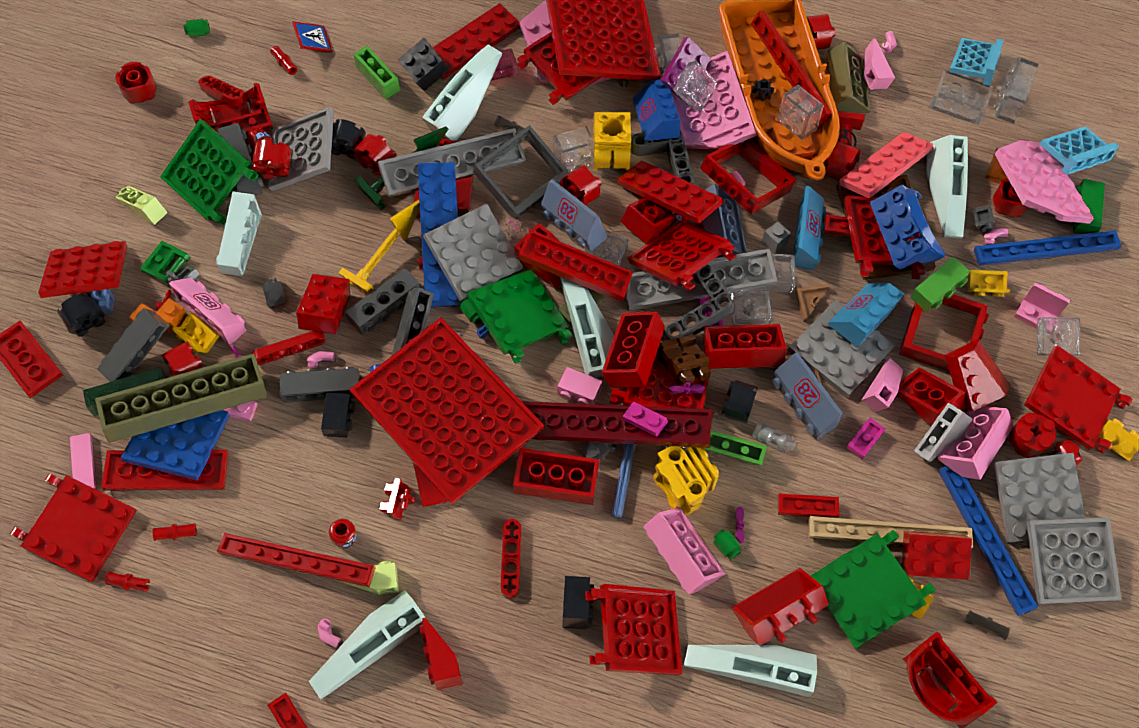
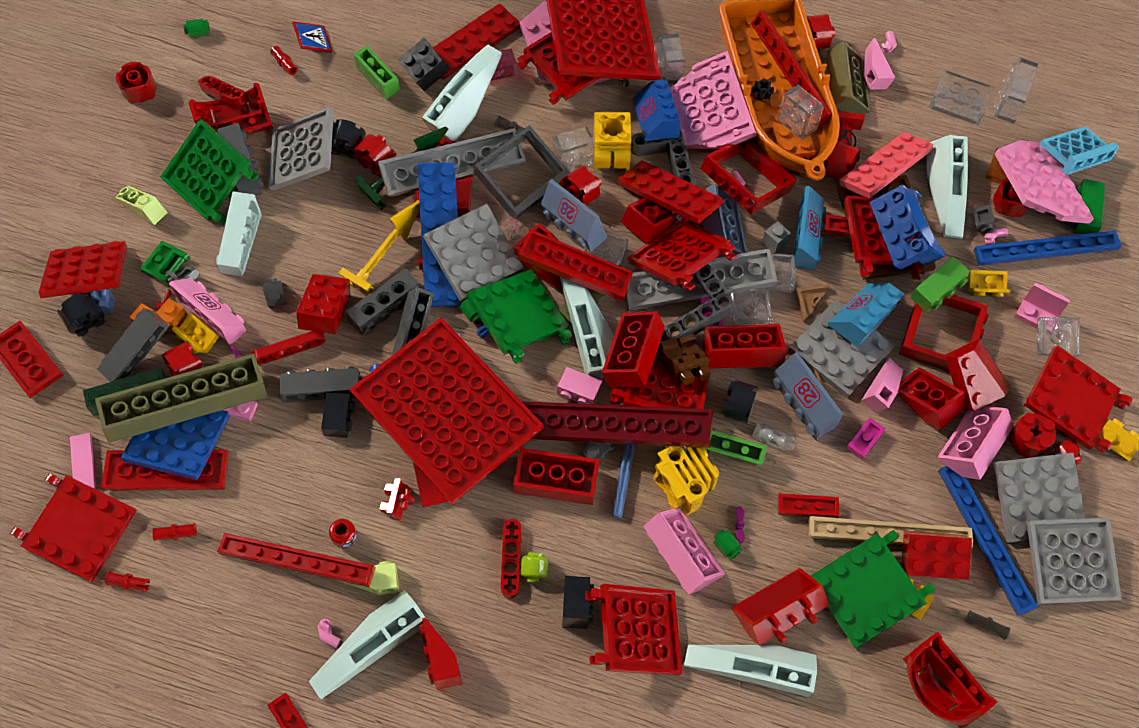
red head [246,128,273,152] -> none
red brick [252,140,291,179] -> none
bright pink arm [307,351,335,368] -> none
dark pink plate [623,402,668,437] -> none
magenta plate [660,37,711,102] -> none
magenta piece [668,382,705,394] -> none
clear brick [673,61,718,110] -> none
light grey slope [914,403,973,462] -> none
medium azure fence [949,38,1004,86] -> none
none -> lime head [521,552,549,583]

